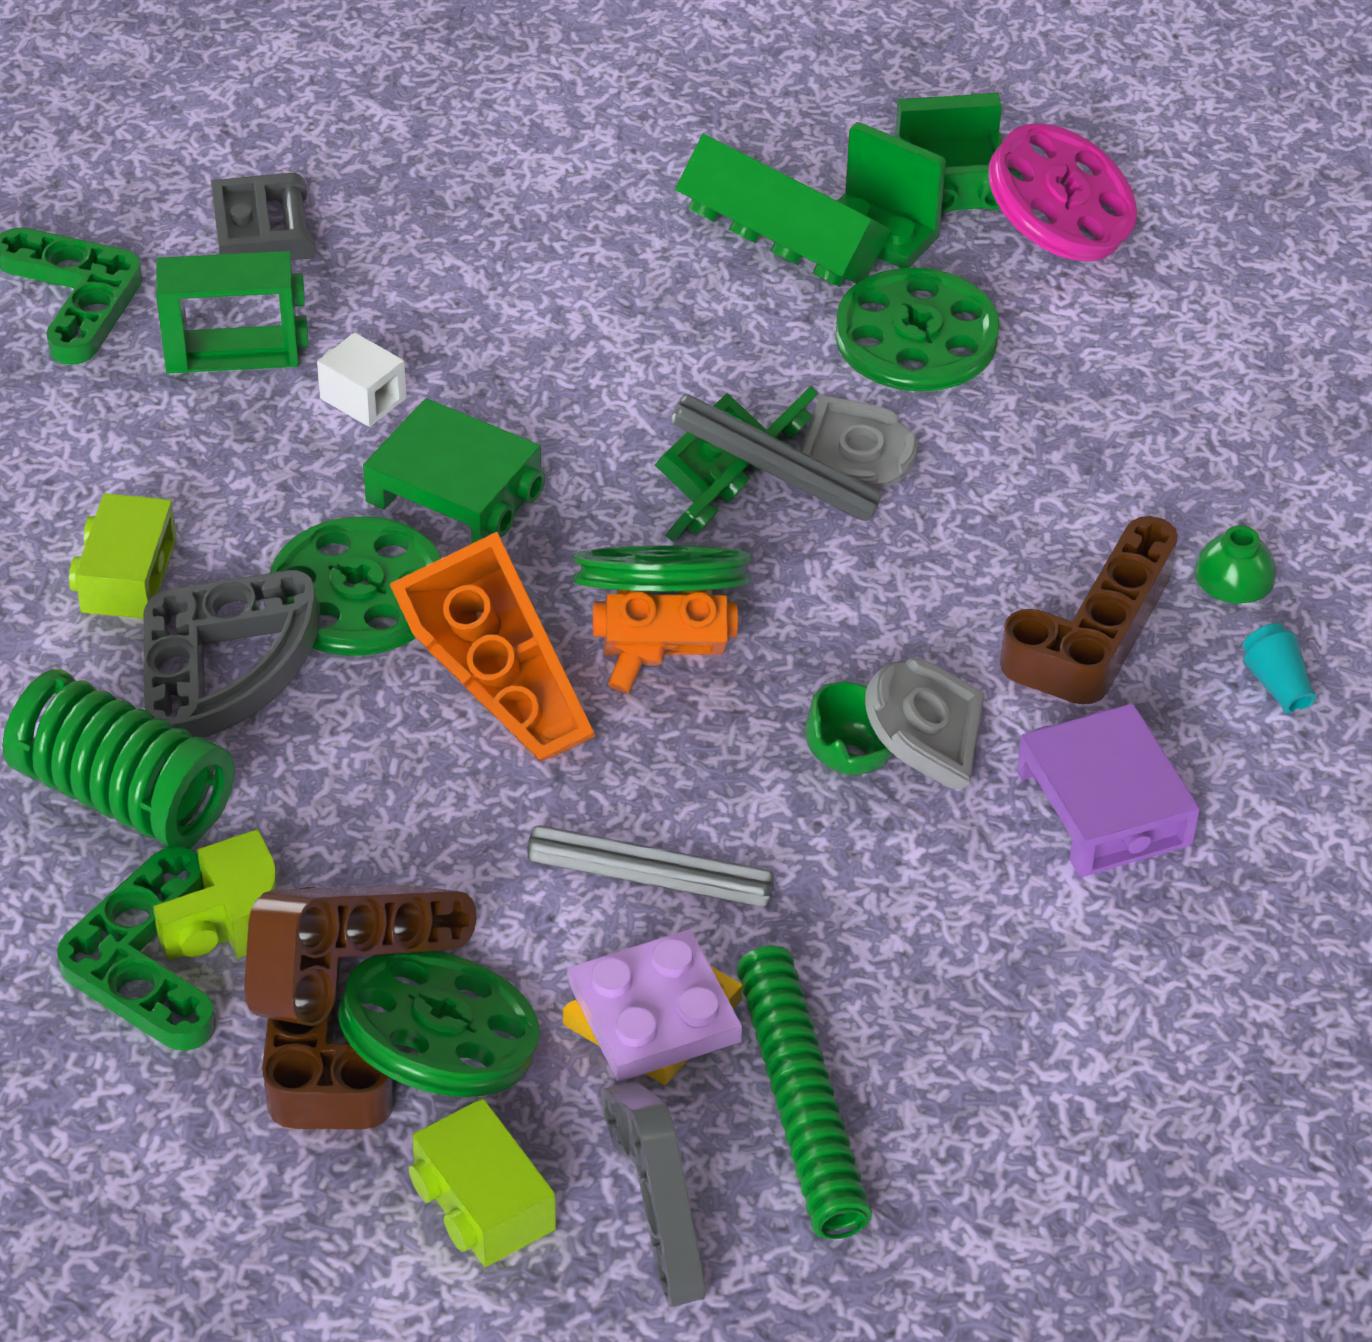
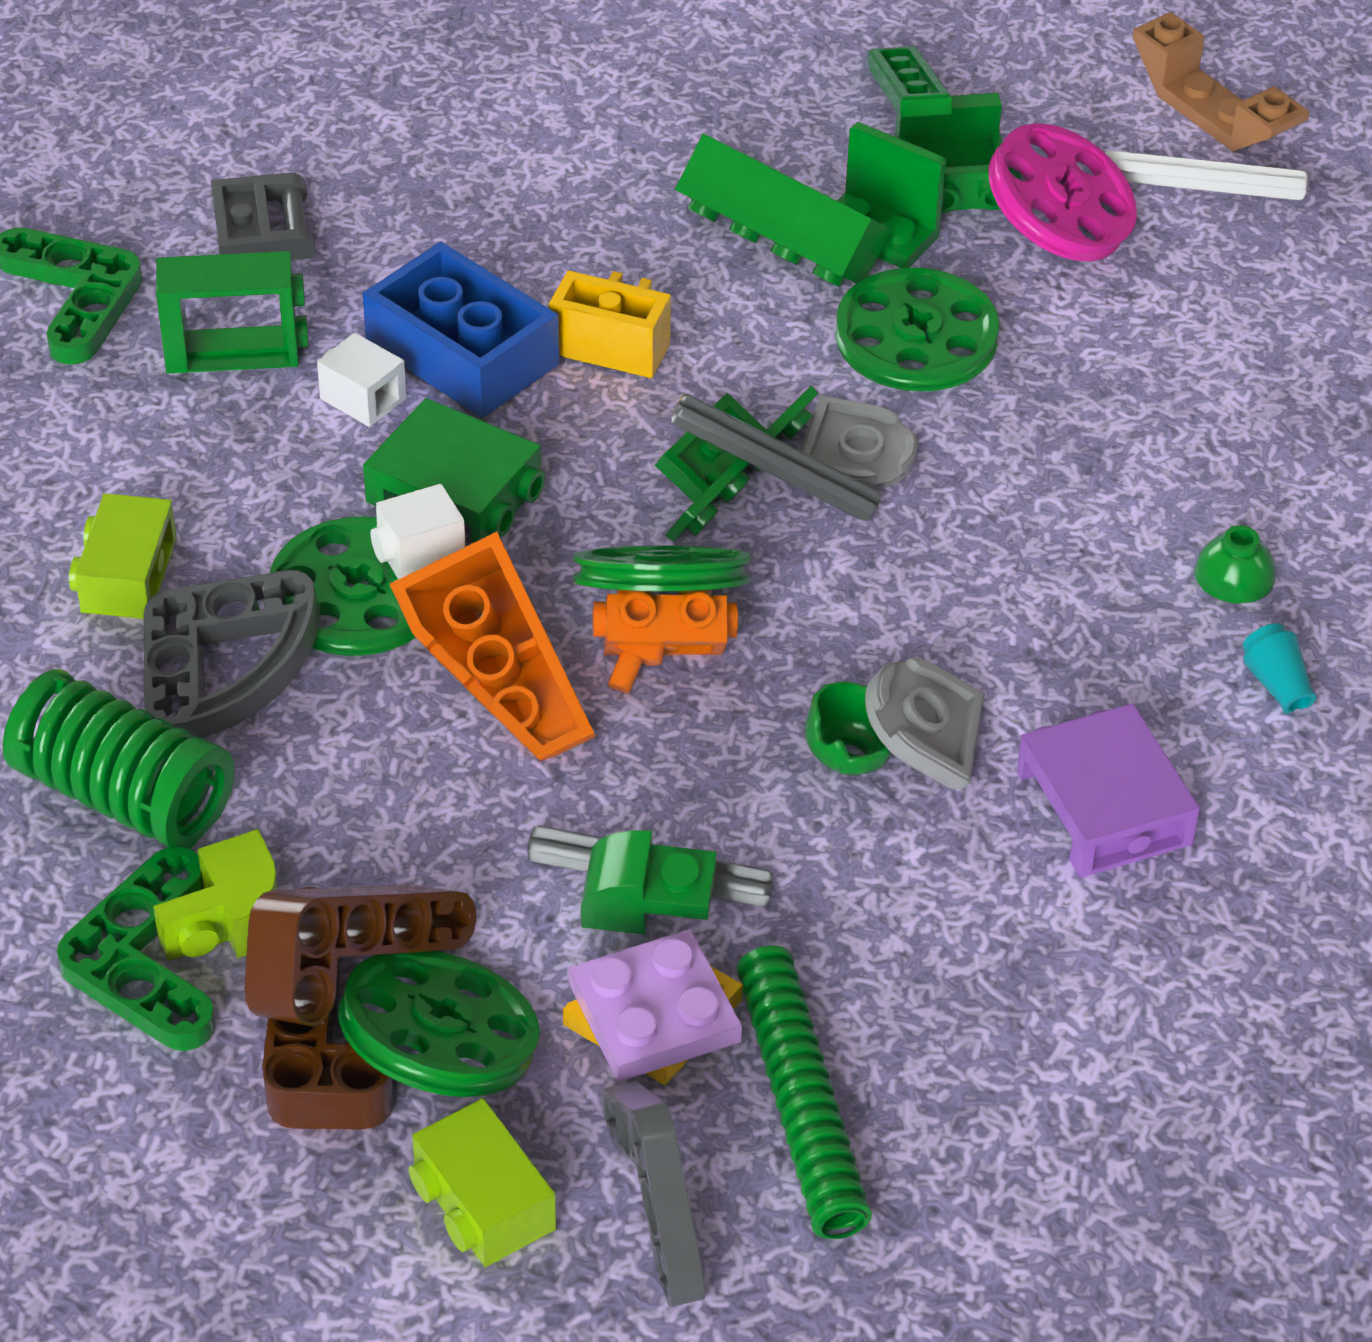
reddish brown beam [1000,516,1178,705] -> none
none -> blue brick [362,241,559,418]
none -> white brick [370,484,465,579]
none -> yellow brick [549,270,671,378]
none -> green brick [580,830,717,935]
none -> green tile [868,46,952,118]
none -> white axle [1105,150,1307,200]
none -> medium nougat slope [1133,12,1310,152]

